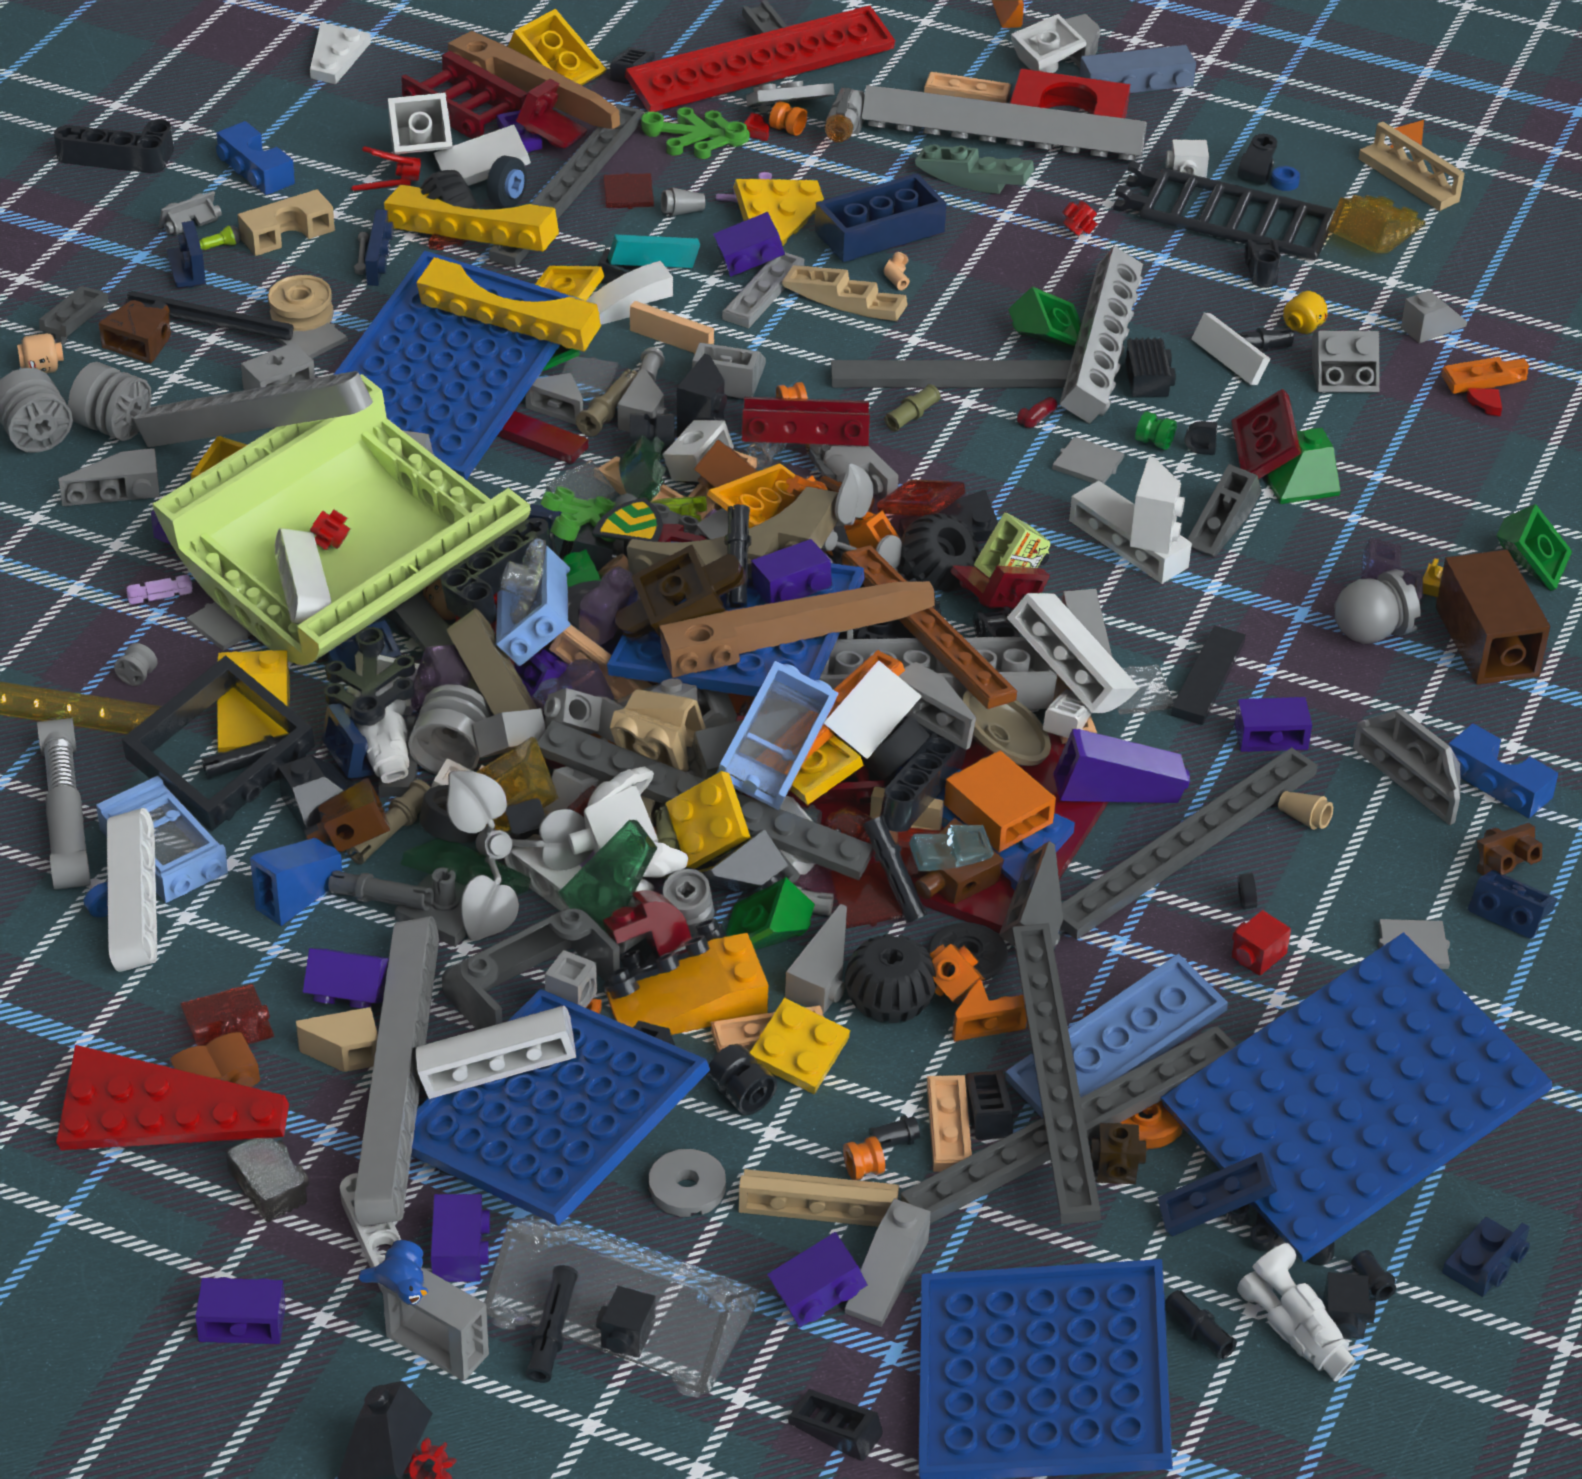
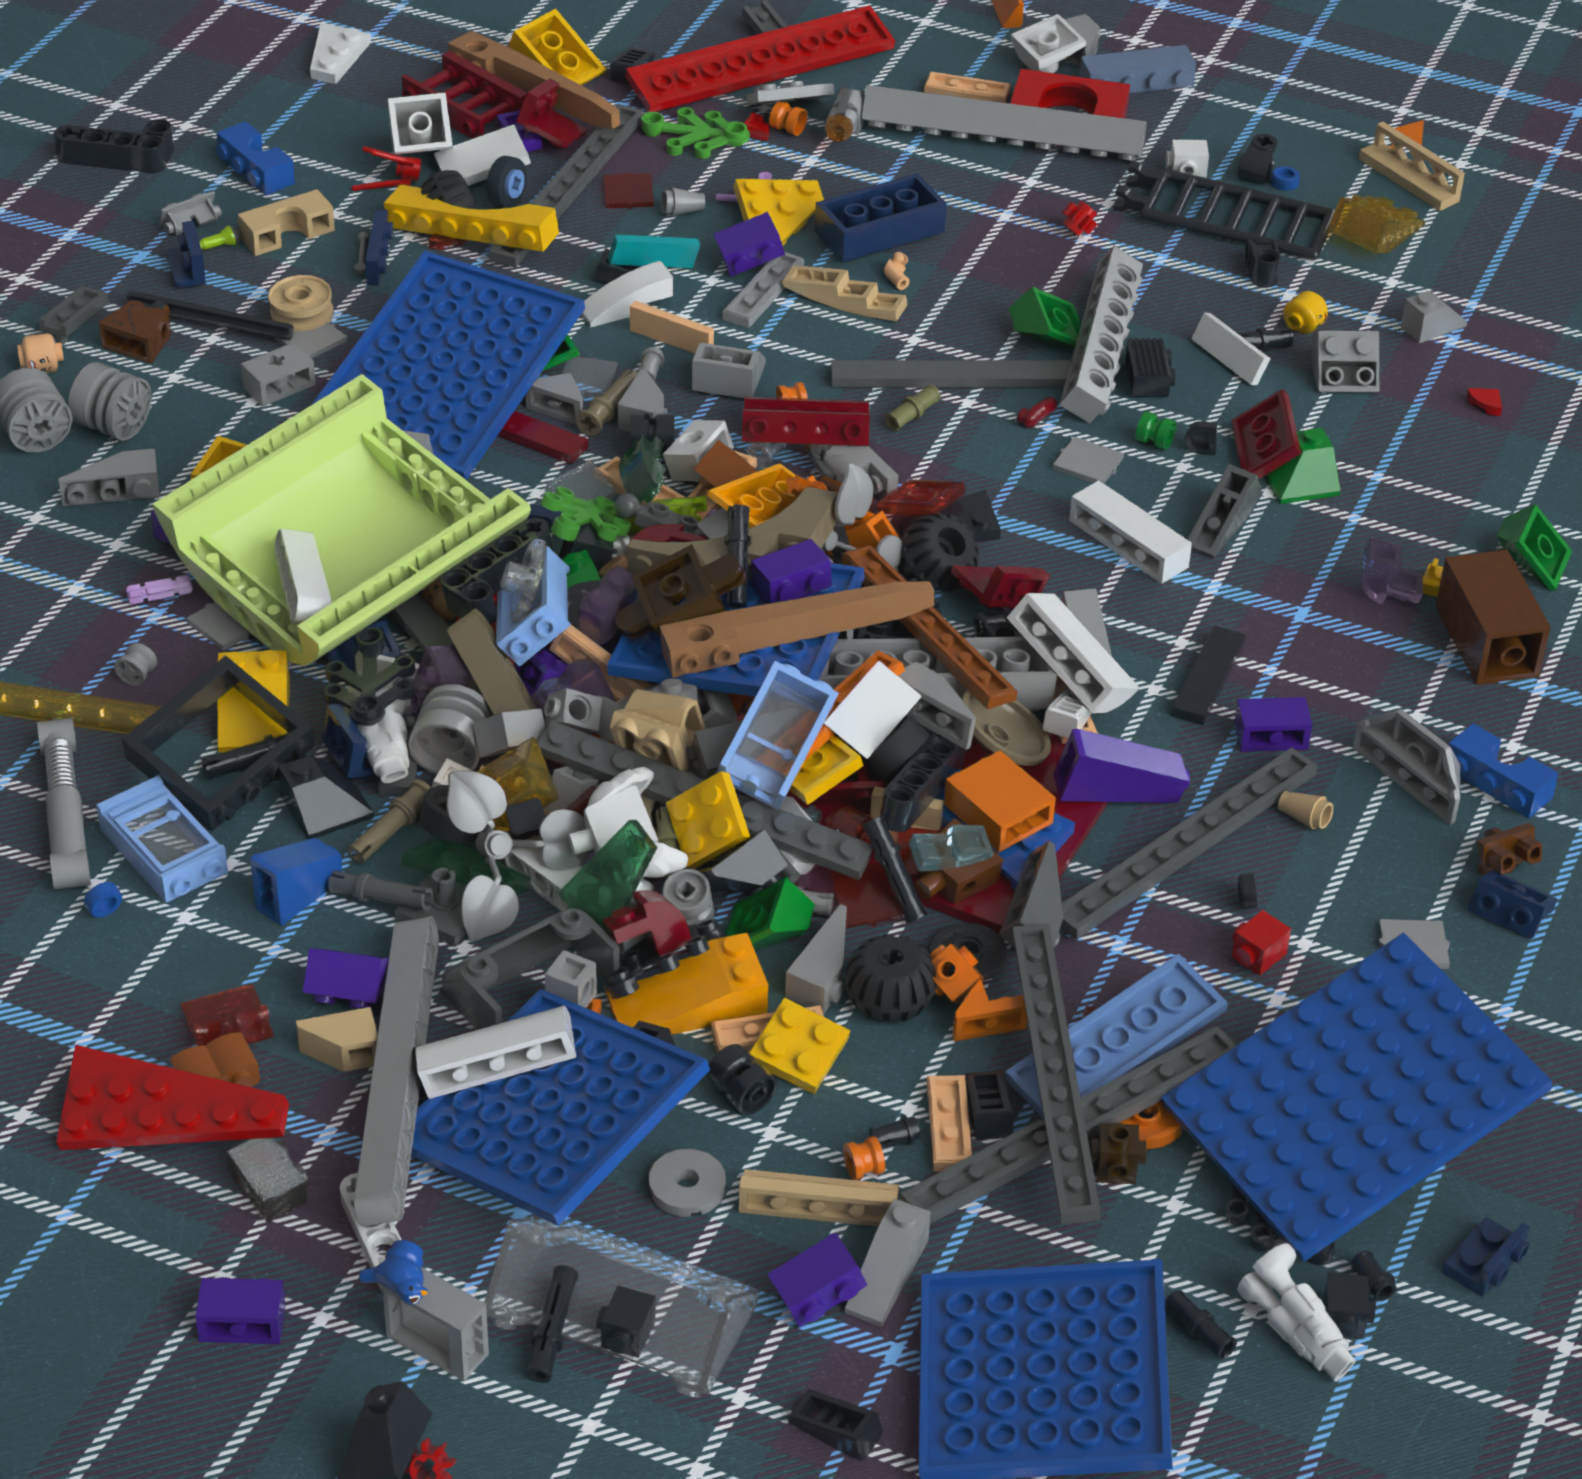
white beam [107,808,157,972] -> none
light grey beam [133,371,373,447] -> none
reddish brown torso [304,778,390,852] -> none
red gear [310,509,351,550] -> none
yellow arch [416,257,601,352] -> none
dark purple brick [431,1194,490,1282] -> none
yellow plate [535,265,604,301] -> none
shield [592,497,663,559] -> none
black slope [677,353,727,438] -> none
sand green slope [915,144,1034,194] -> none
yellowish green torso [974,512,1050,578] -> none
clear piece [1117,665,1174,715] -> none
white slope [1130,457,1185,554] -> none
dark blue plate [1157,1152,1277,1237] -> none
light grey tile [1334,569,1421,644] -> none
orange hinge [1441,356,1529,394] -> none

